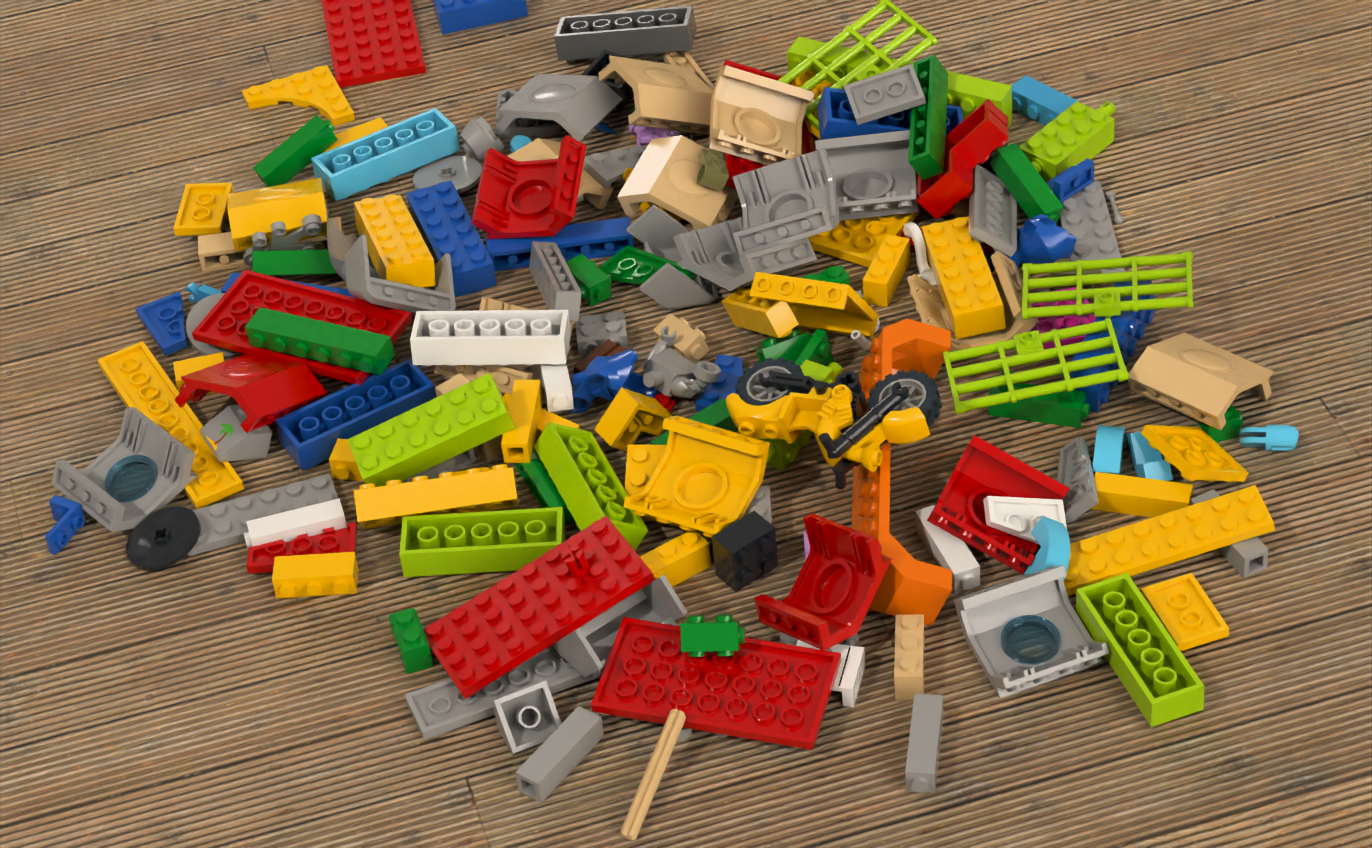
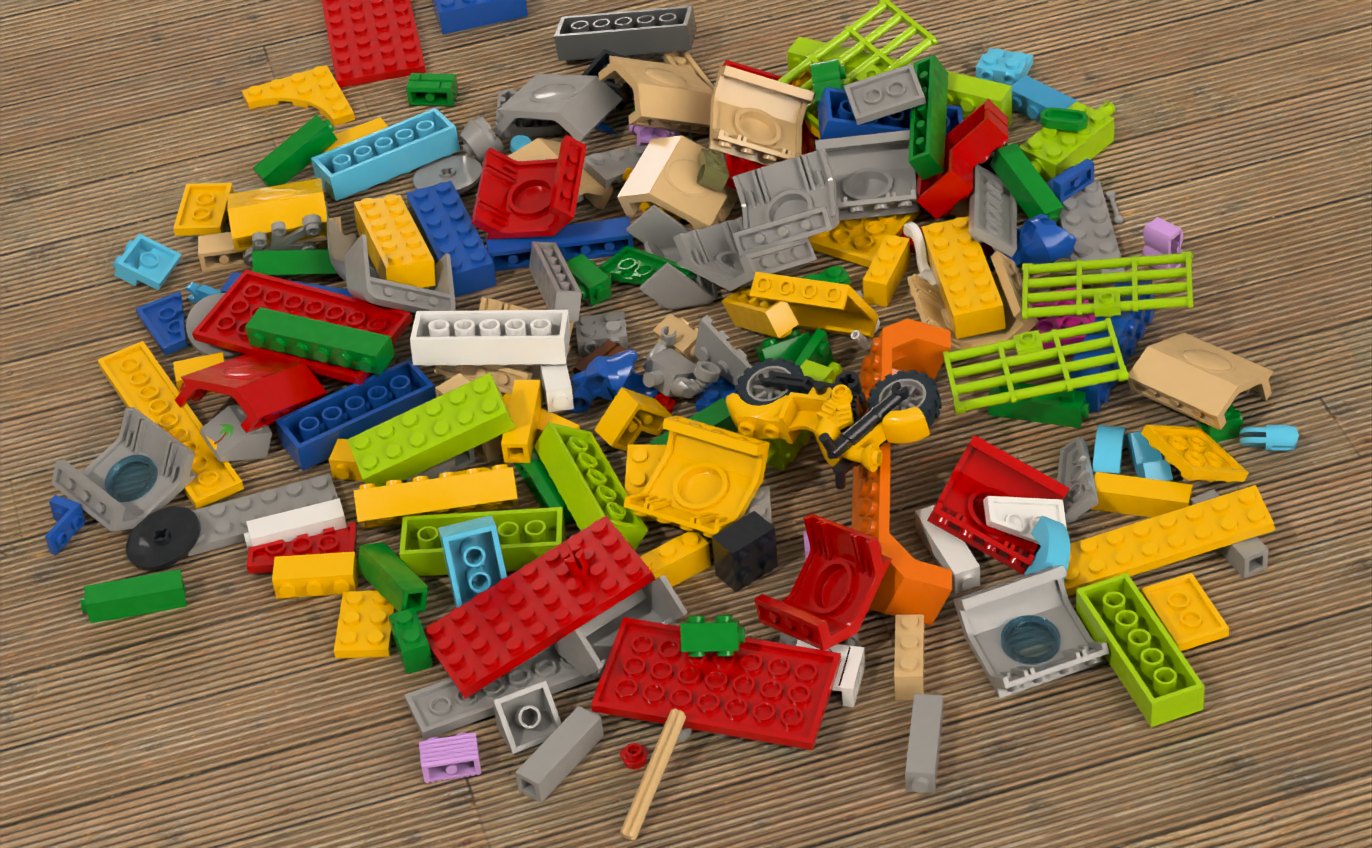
none -> green brick [80,569,187,624]
none -> medium azure plate [113,233,182,290]
none -> yellow plate [334,590,396,659]
none -> green brick [357,542,428,612]
none -> green brick [406,73,458,107]
none -> lavender brick [419,732,481,784]
none -> medium azure brick [438,515,507,608]
none -> red plate [620,743,648,770]
none -> light grey wing [693,315,768,399]
none -> green brick [811,58,847,106]
none -> medium azure plate [976,48,1033,86]
none -> green tile [1040,107,1088,132]
none -> lavender brick [1142,217,1183,269]

